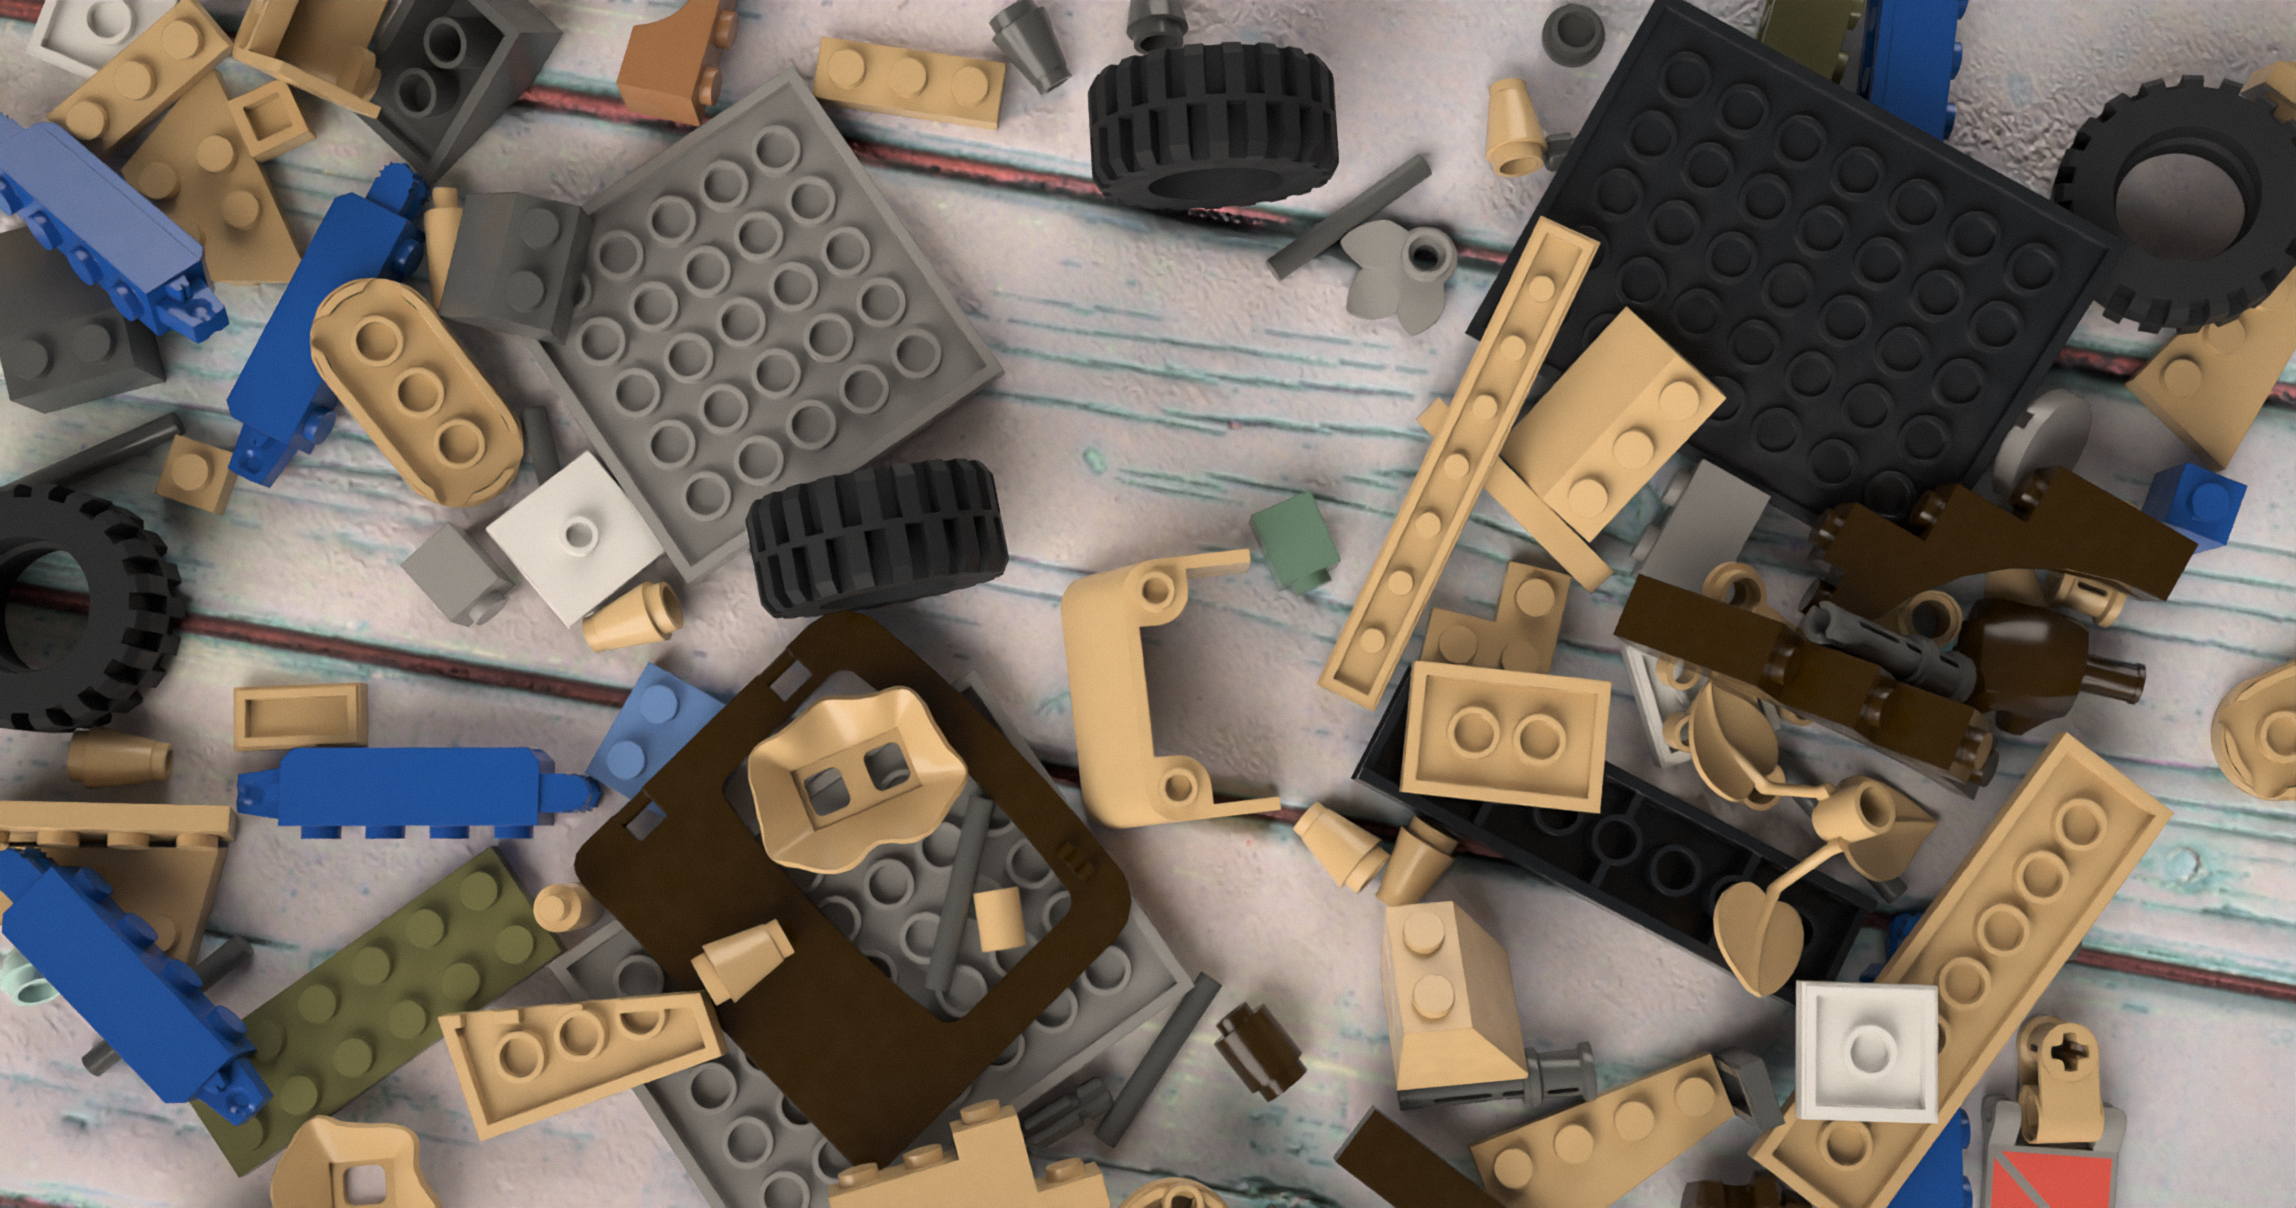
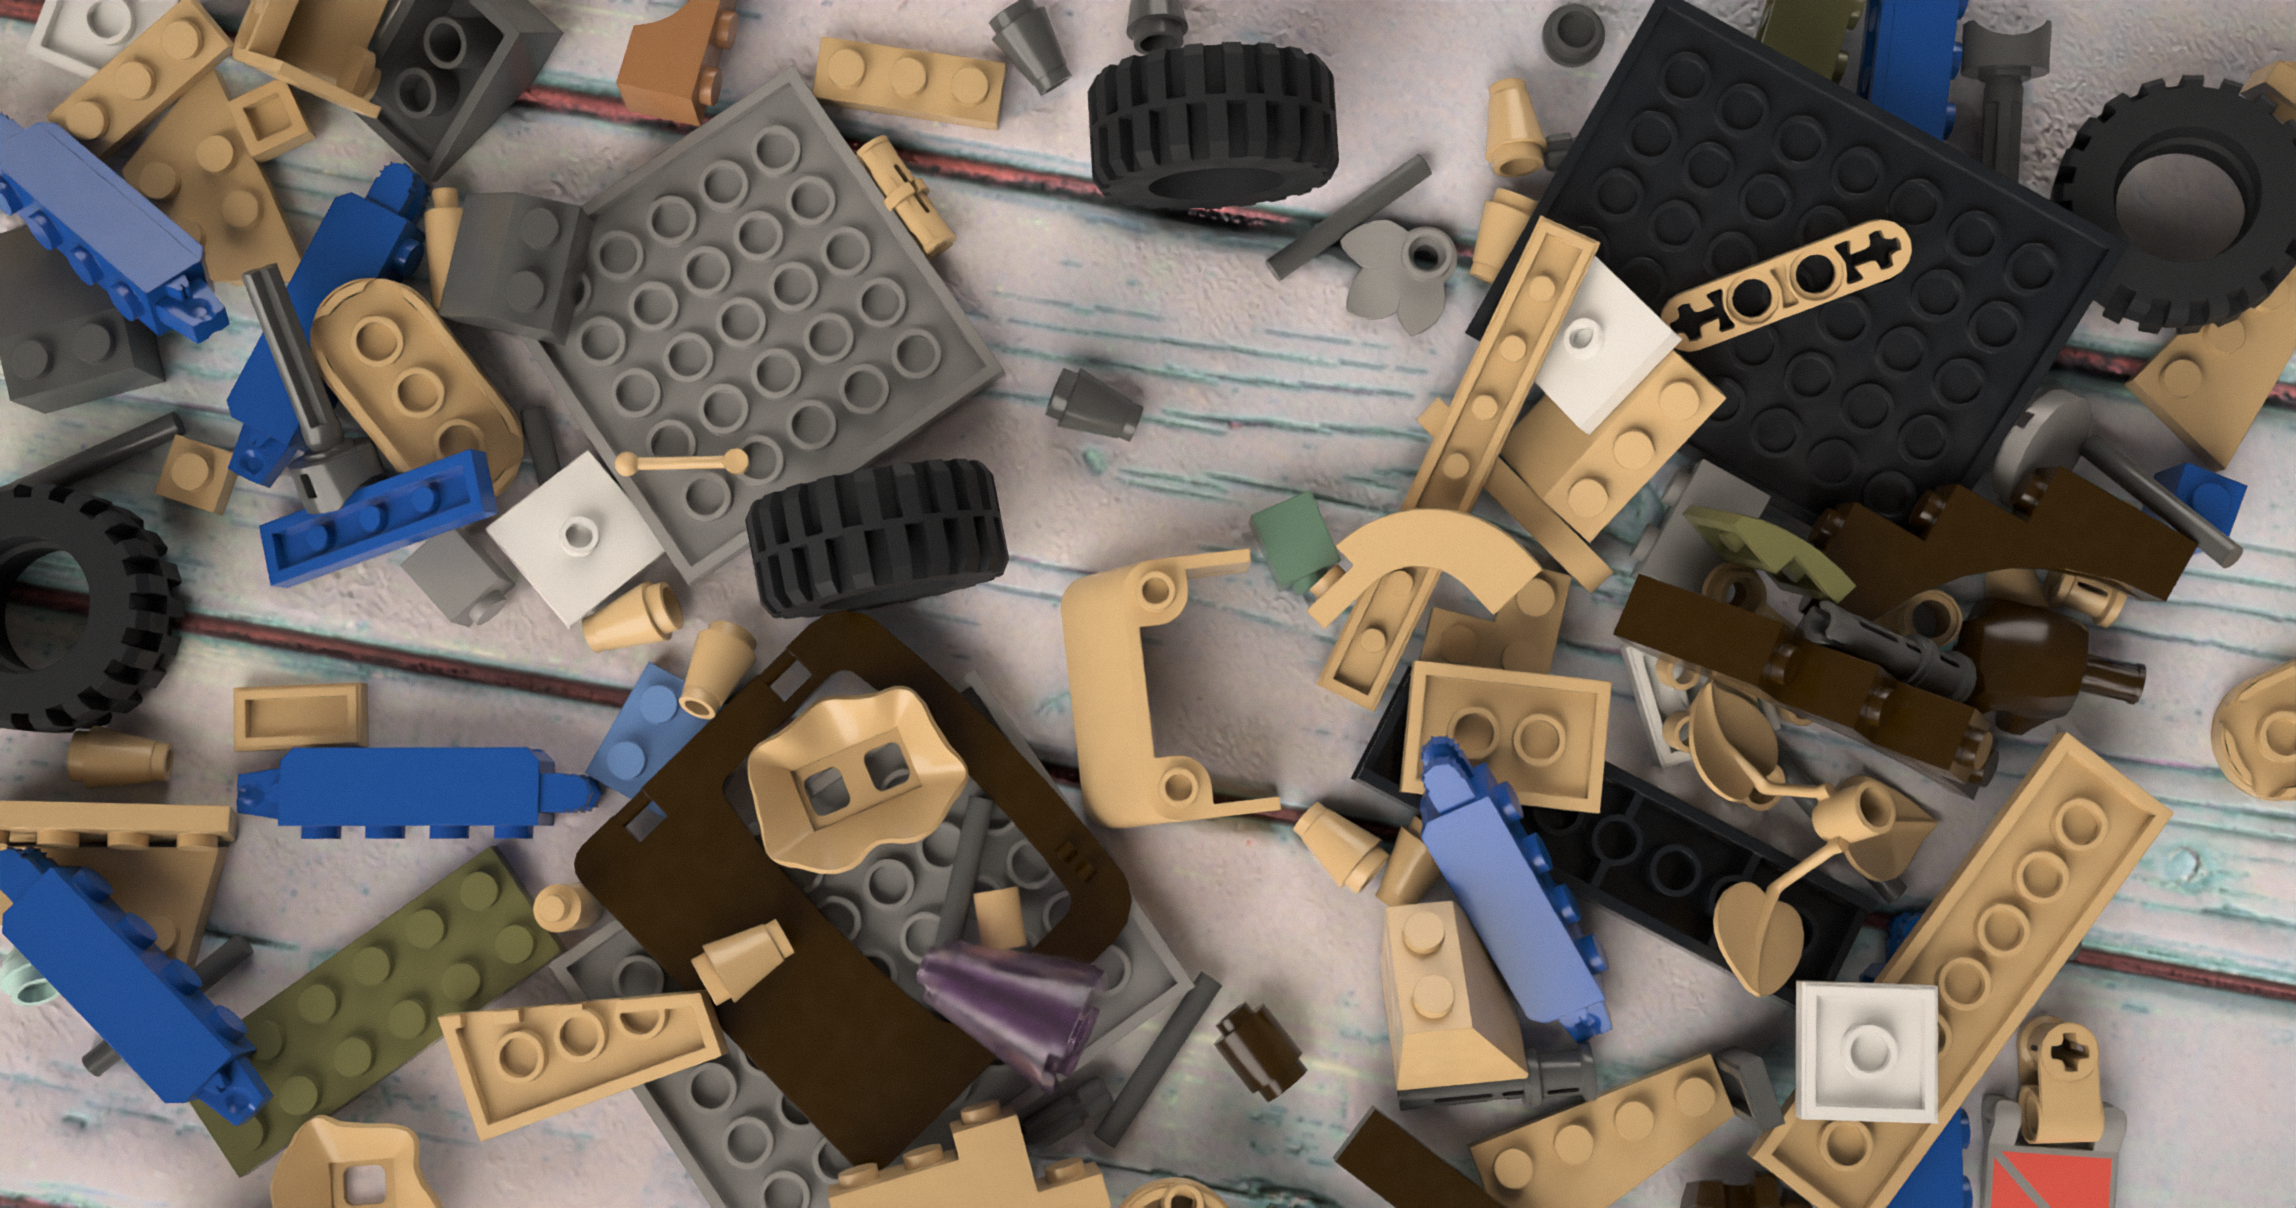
none -> dark grey piece [241,263,388,514]
none -> blue plate [259,449,499,588]
none -> tan hinge [614,448,750,477]
none -> tan cone [679,620,757,719]
none -> tan pin [856,135,957,260]
none -> clear purple cone [916,939,1109,1095]
none -> dark grey cone [1045,368,1143,442]
none -> tan arch [1306,507,1542,629]
none -> hinge [1420,735,1613,1043]
none -> tan cone [1469,188,1539,284]
none -> white plate [1535,256,1682,435]
none -> tan beam [1660,219,1912,352]
none -> olive slope [1682,505,1856,604]
none -> dark grey piece [1960,20,2052,183]
none -> dark grey bar [2079,435,2243,568]

